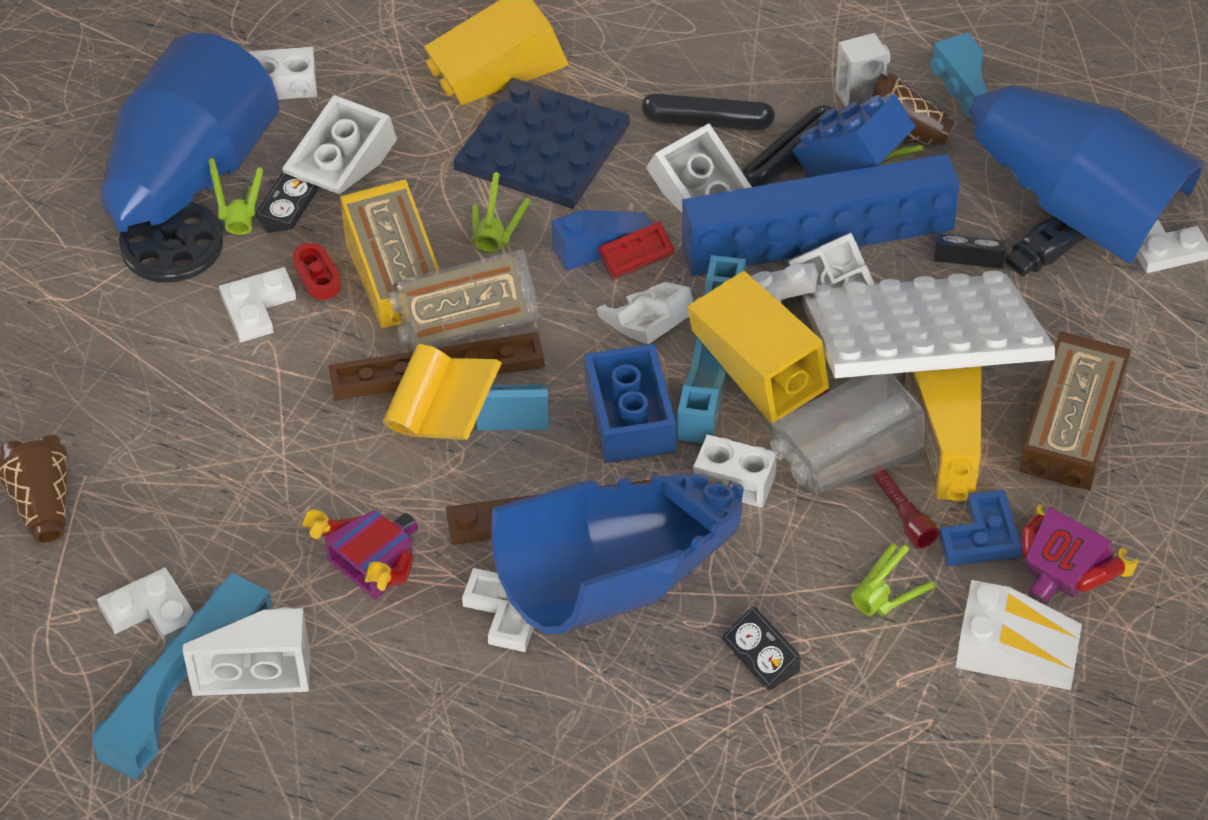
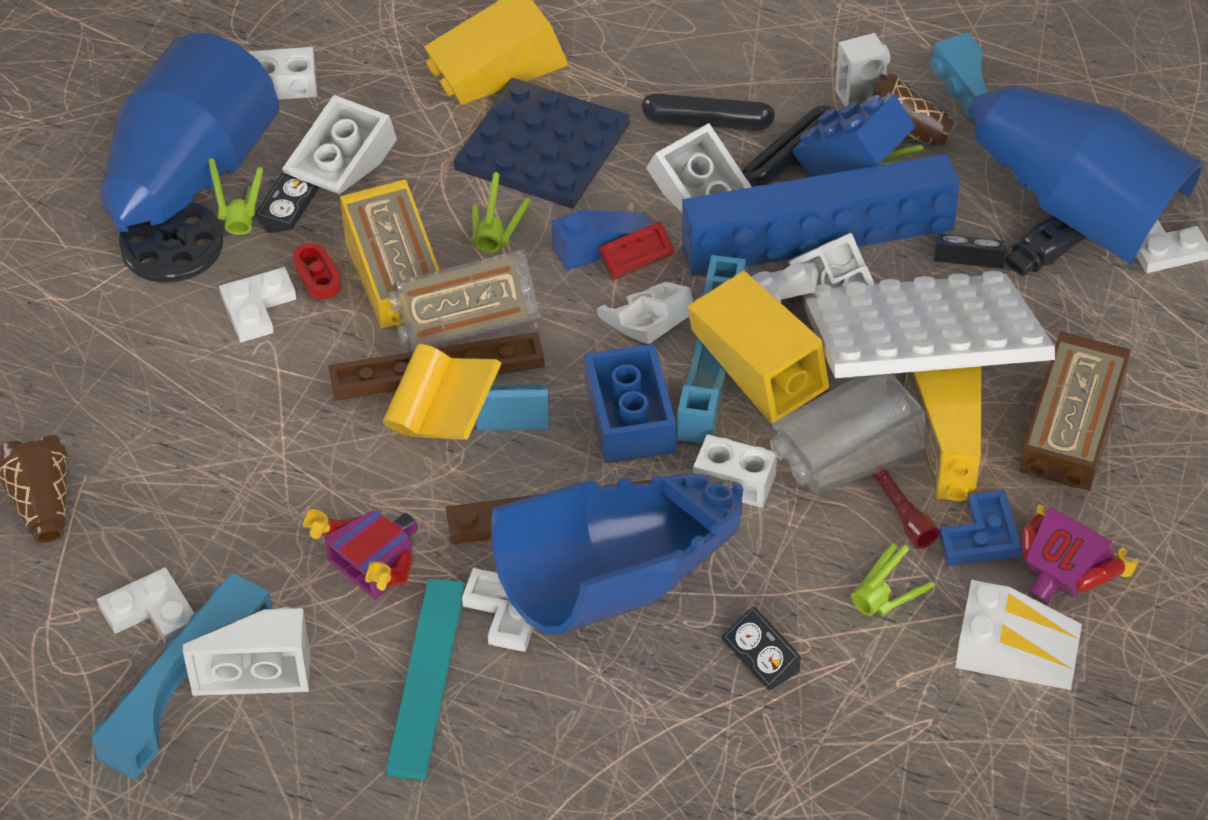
none -> teal tile [386,578,466,781]

